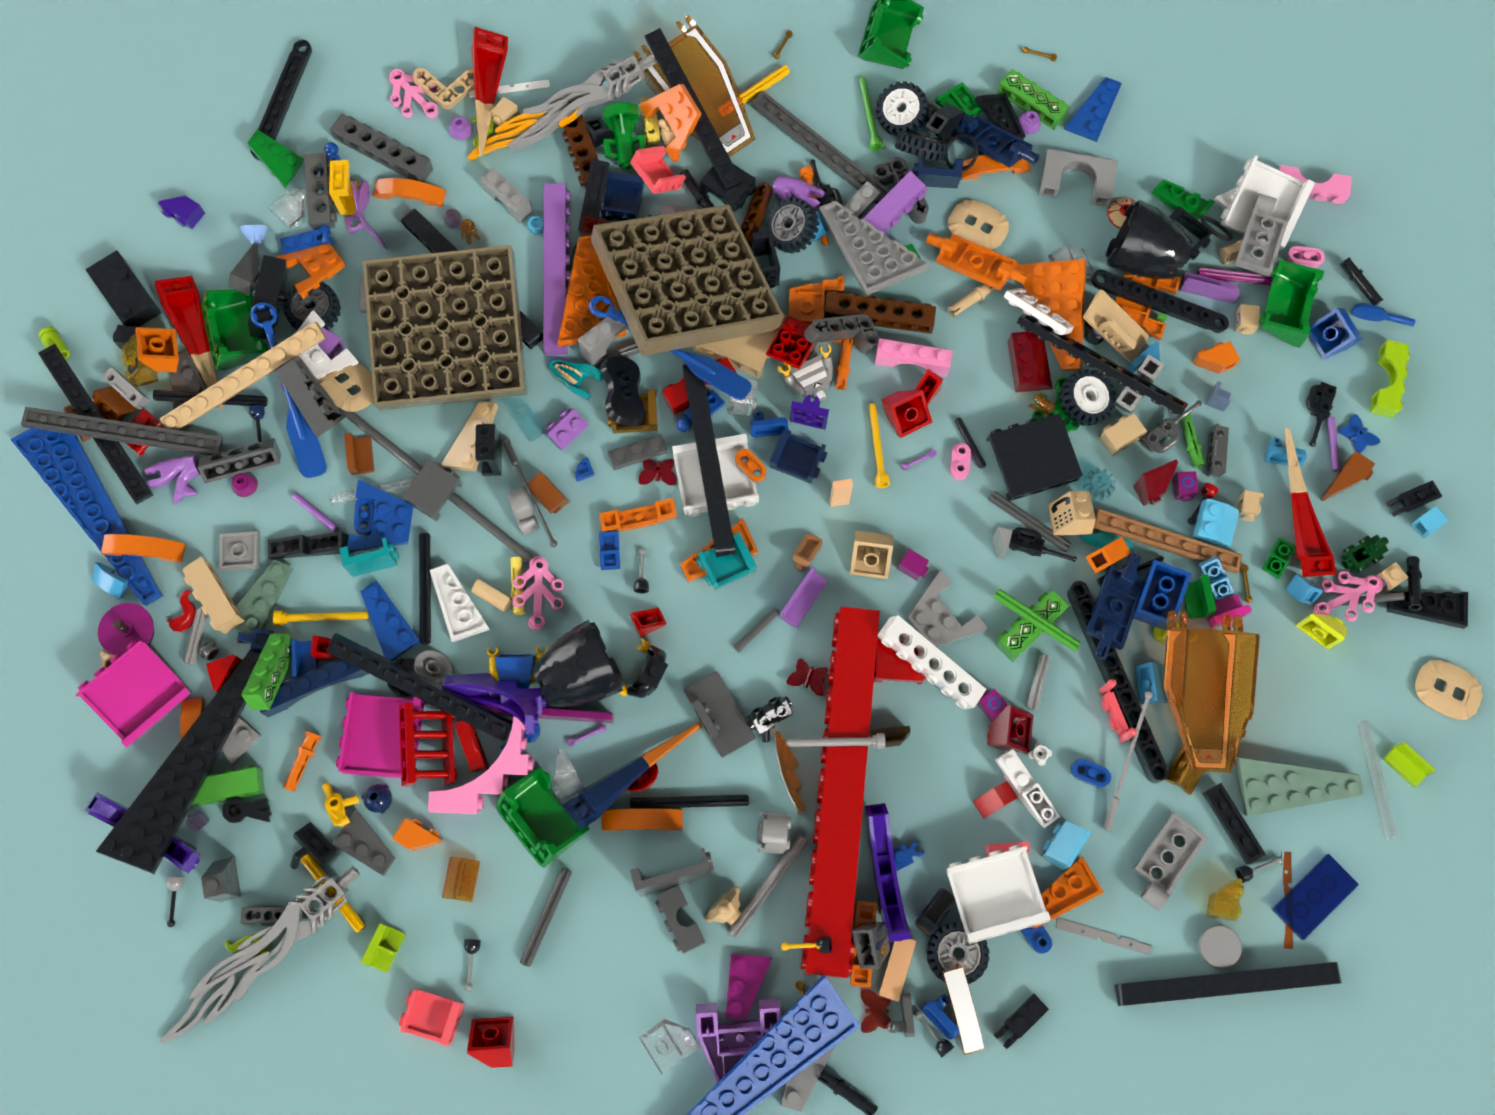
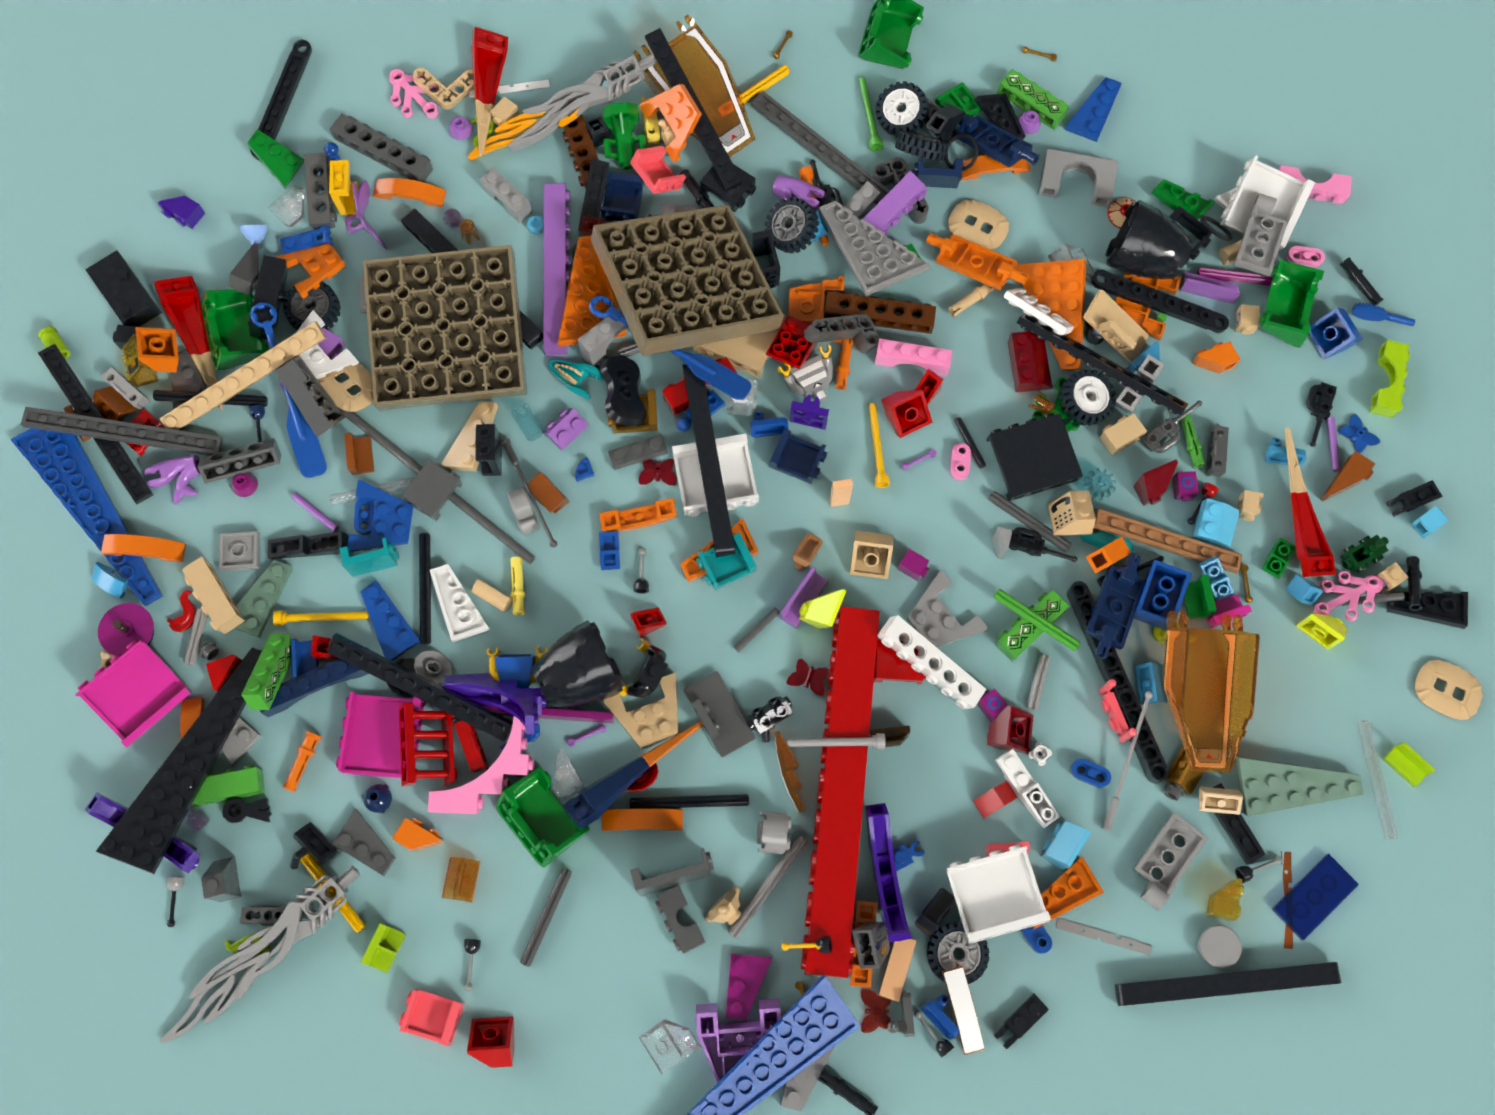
dark blue plate [237,629,274,650] -> none
yellow piece [322,783,360,827] -> none
bright pink plant [512,556,564,631] -> none
orange plate [735,449,766,482] -> none
reddish brown beam [741,182,773,247] -> none
sand blue panel [1206,381,1231,411] -> none
none -> tan wing [603,673,678,749]
none -> neon yellow slope [799,589,846,629]
none -> dark grey plate [1163,782,1183,801]
none -> tan slope [1199,787,1243,815]

